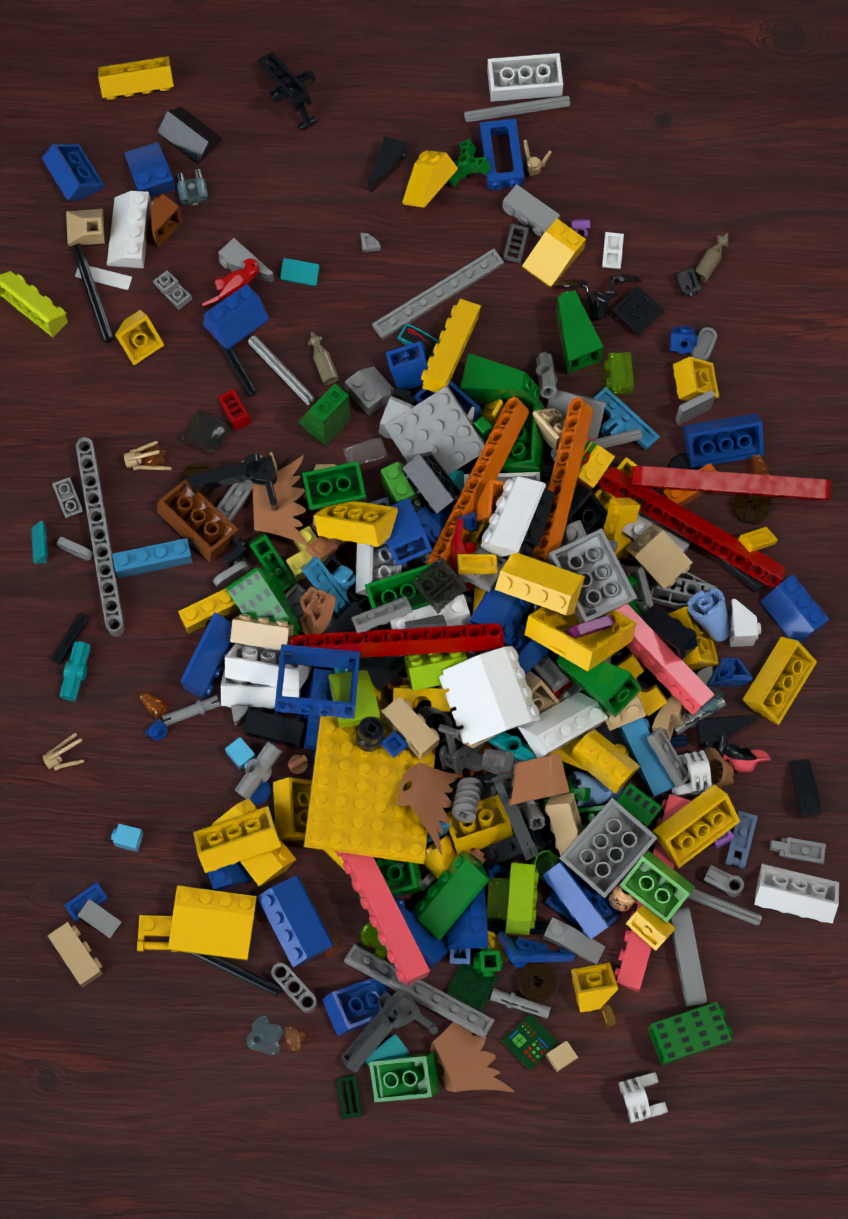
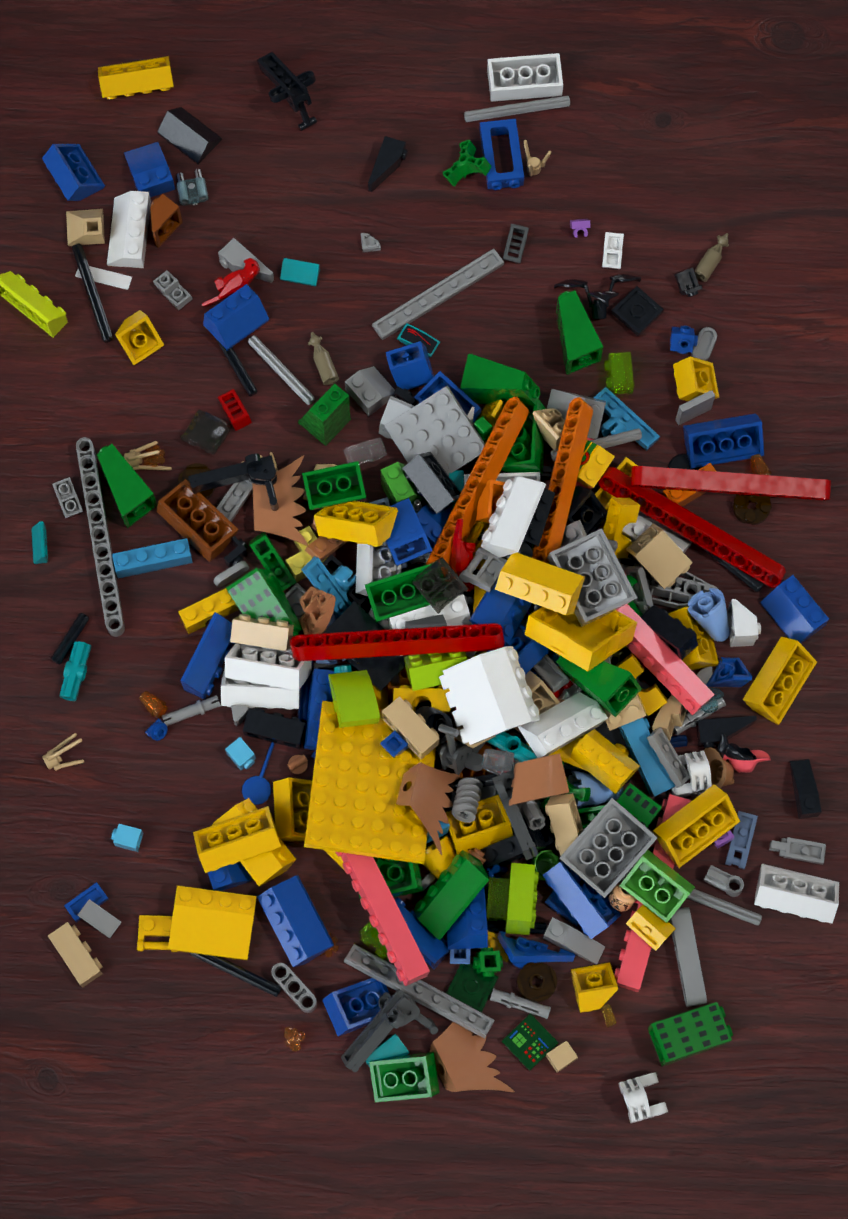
light grey tile [56,537,93,561] -> none
light grey piece [235,742,282,799] -> none
clear light blue plate [246,1015,284,1055] -> none
blue window [275,644,360,719] -> none
dark green tile [336,1075,363,1120] -> none
light grey plate [351,596,412,634] -> none
black wheel [356,717,384,752] -> none
yellow slope [402,150,458,208] -> none
yellow brick [421,299,481,393] -> none
yellow tile [457,554,498,574] -> none
blue tile [458,512,478,531] -> none
light grey brick [503,184,560,236] -> none
yellow slope [522,219,586,288] -> none
light grey piece [536,352,557,399] -> none
magenta beam [564,615,615,639] -> none
yellow tile [738,527,778,553] -> none
none -> green slope [97,444,157,529]

